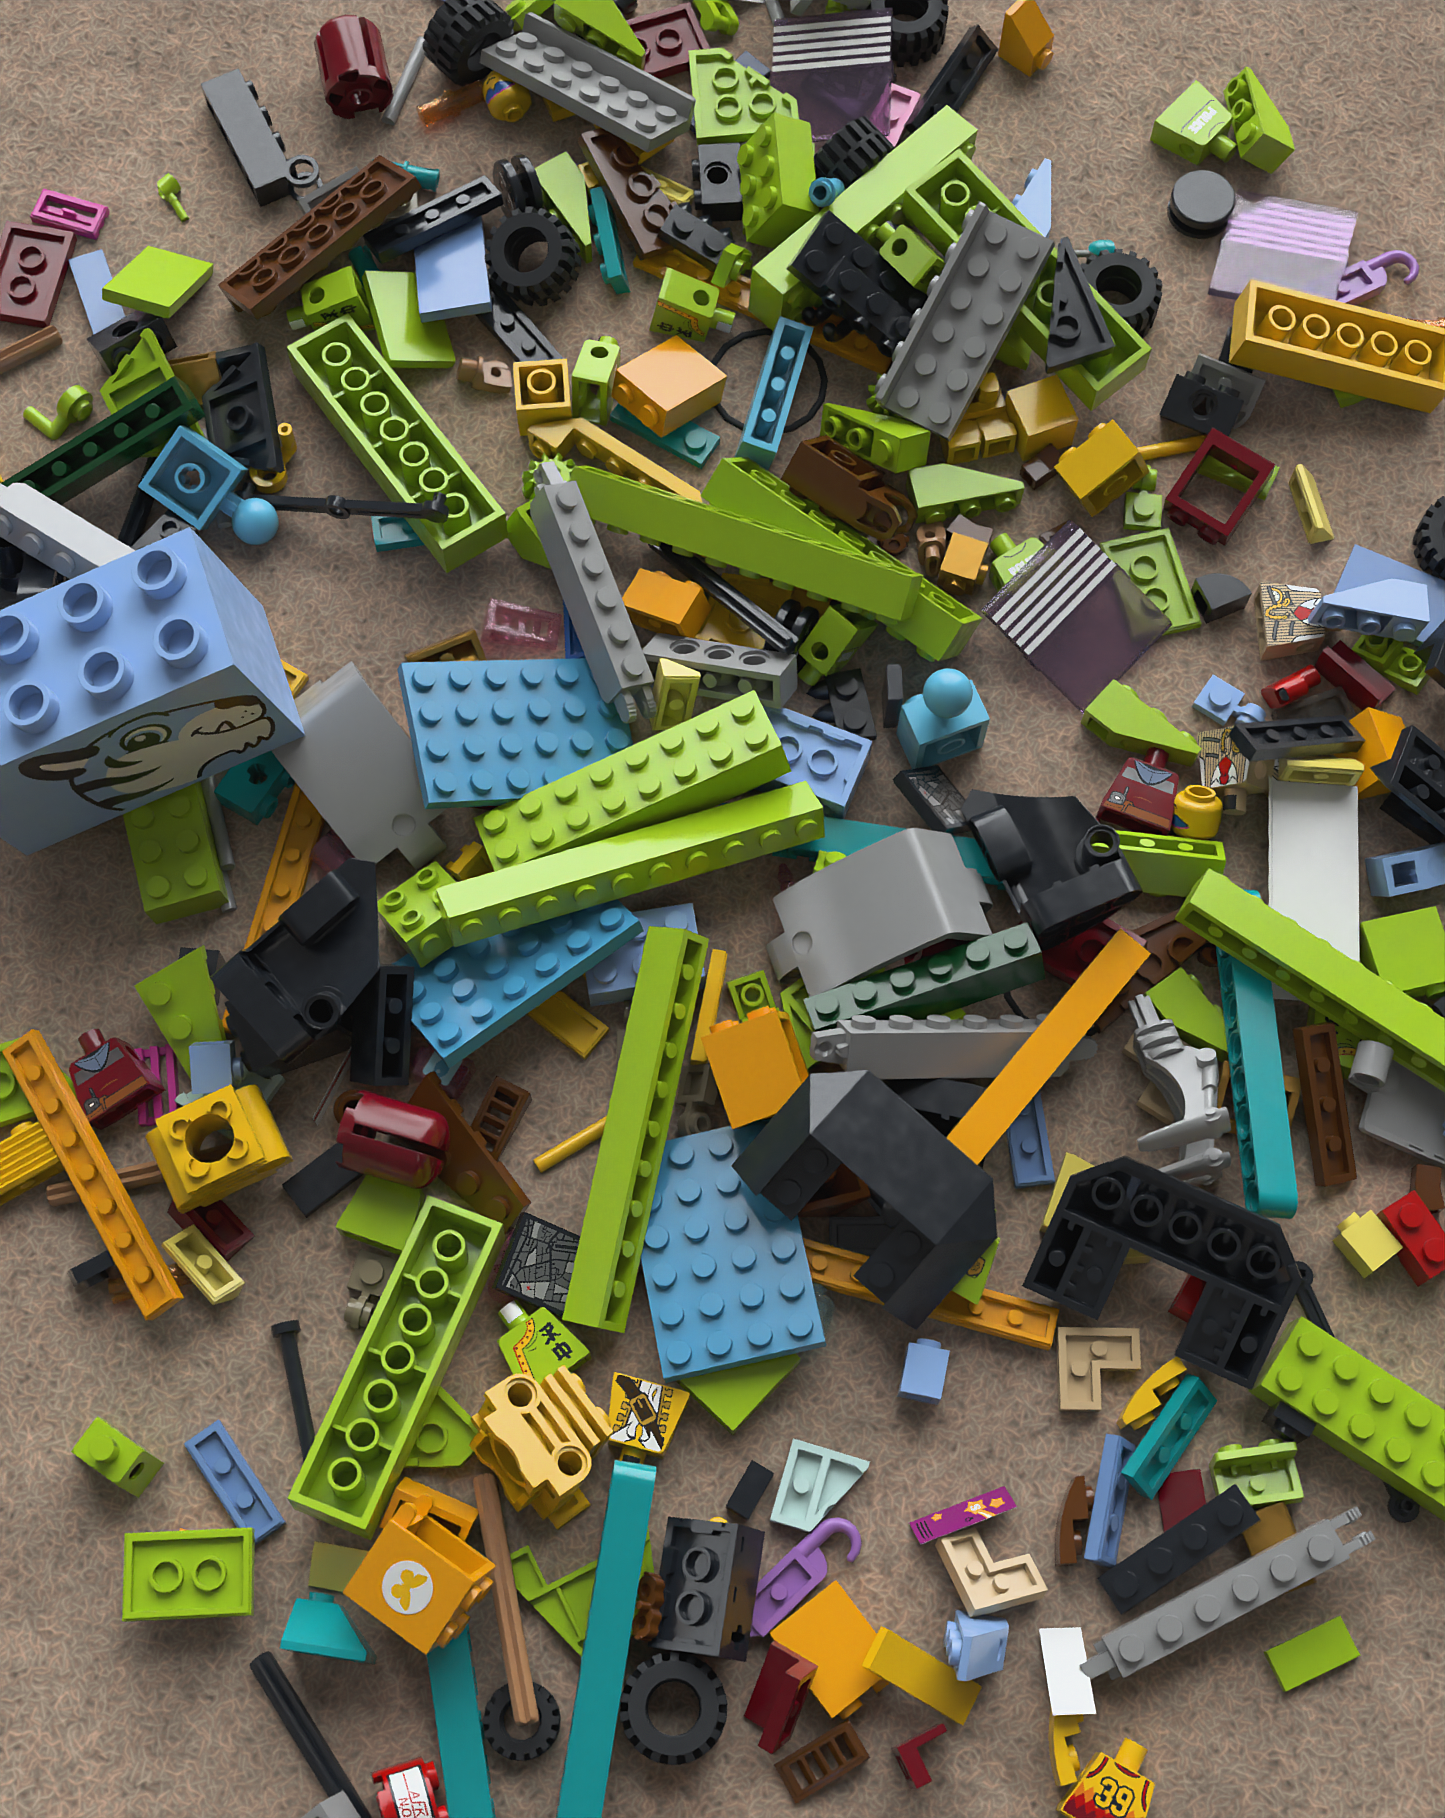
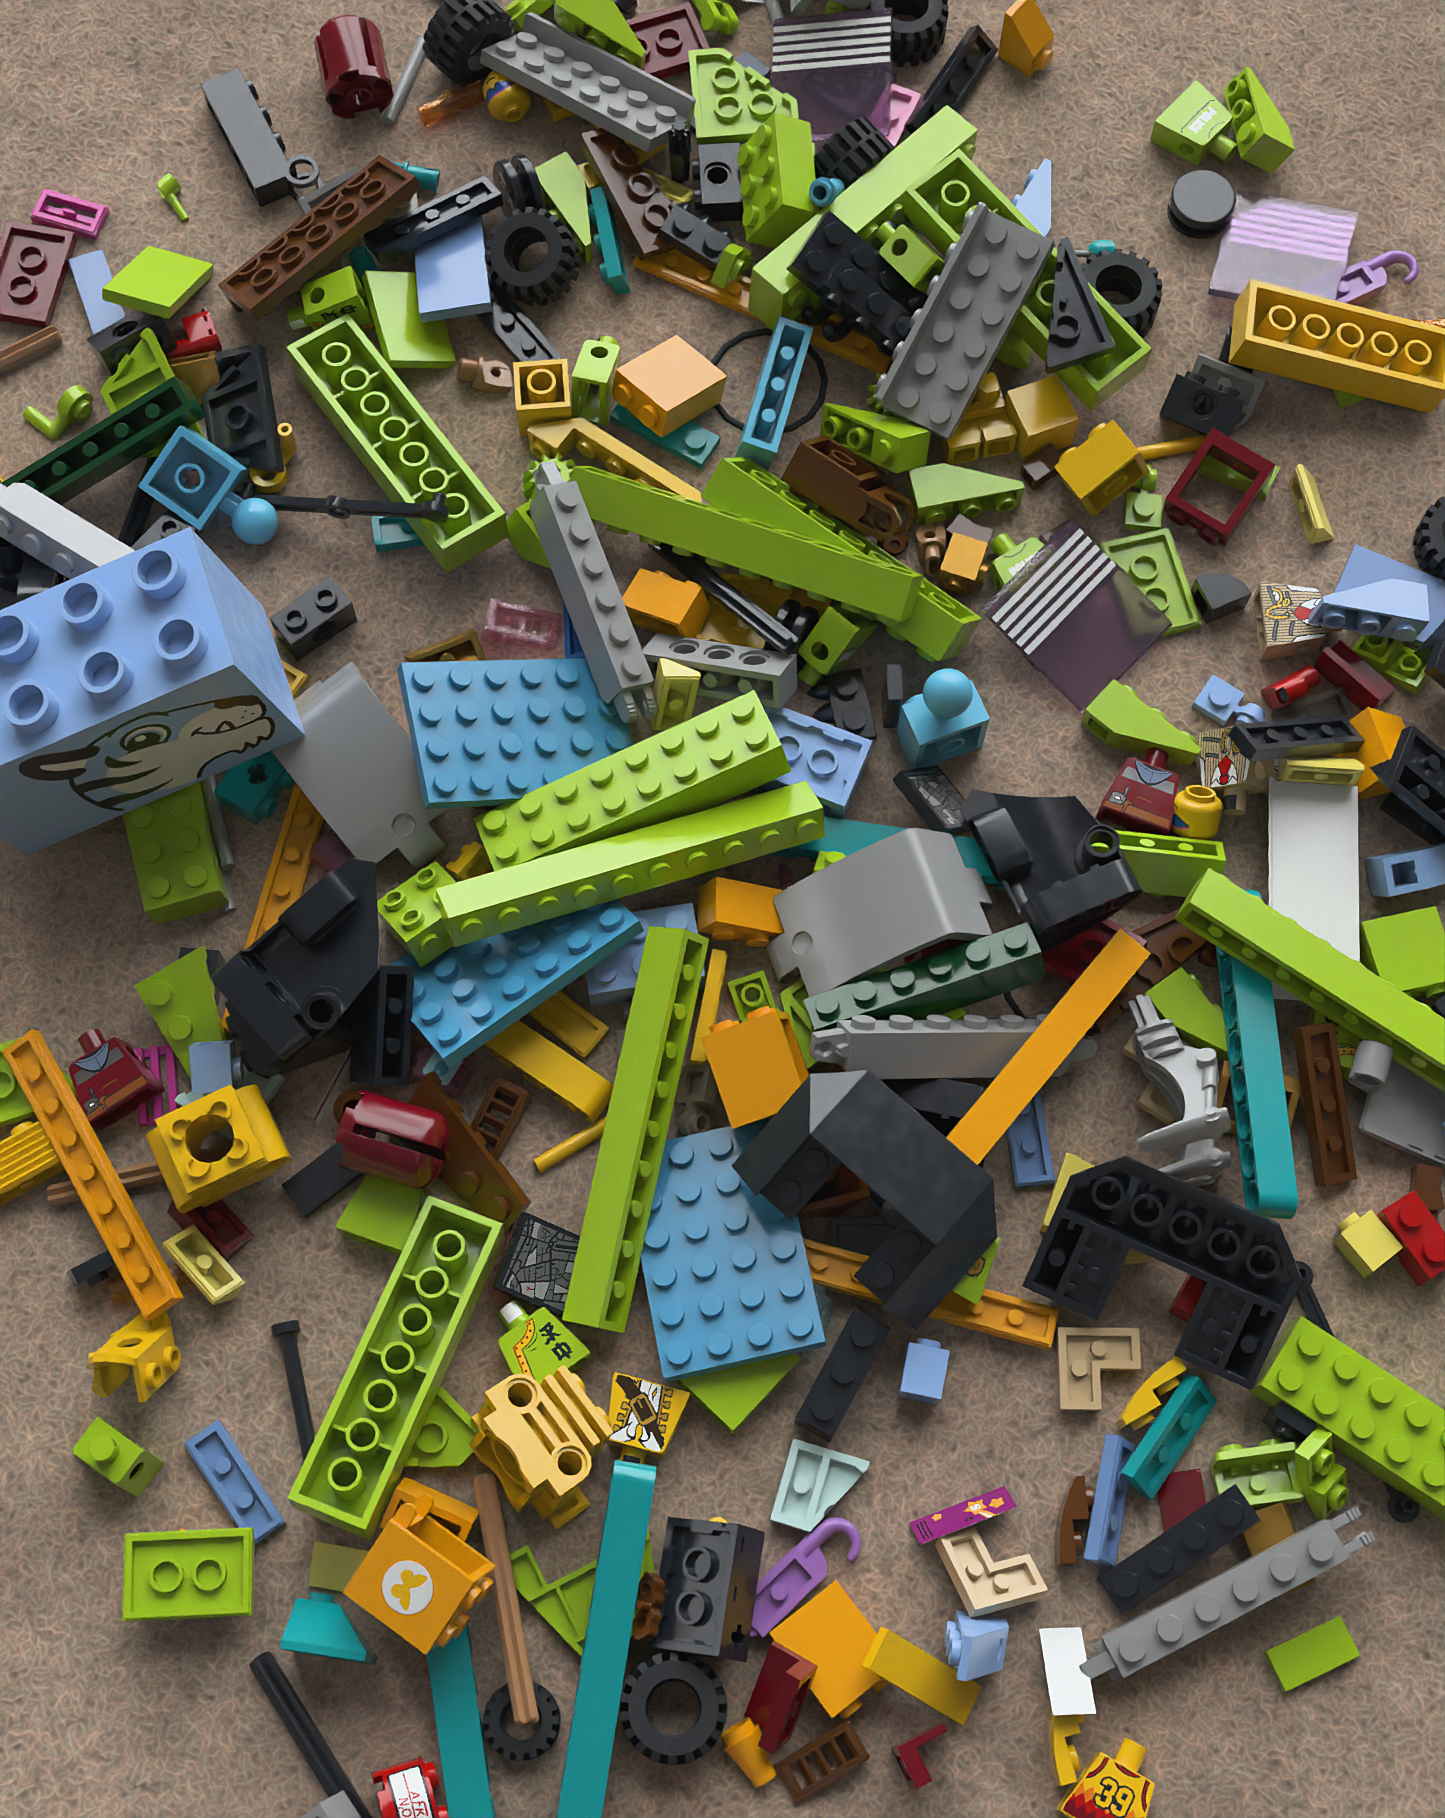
dark tan plate [344,1249,398,1330] -> none
lime torso [649,267,735,342] -> none
black piece [726,1460,774,1521] -> none
none -> yellow piece [86,1311,181,1403]
none -> red piece [167,308,222,360]
none -> black brick [270,576,357,662]
none -> yellow beam [483,1020,613,1123]
none -> black piece [668,121,692,184]
none -> light orange brick [697,877,784,947]
none -> light orange cone [721,1717,777,1788]
none -> black brick [794,1308,890,1443]
none -> lime slope [1294,1426,1349,1520]

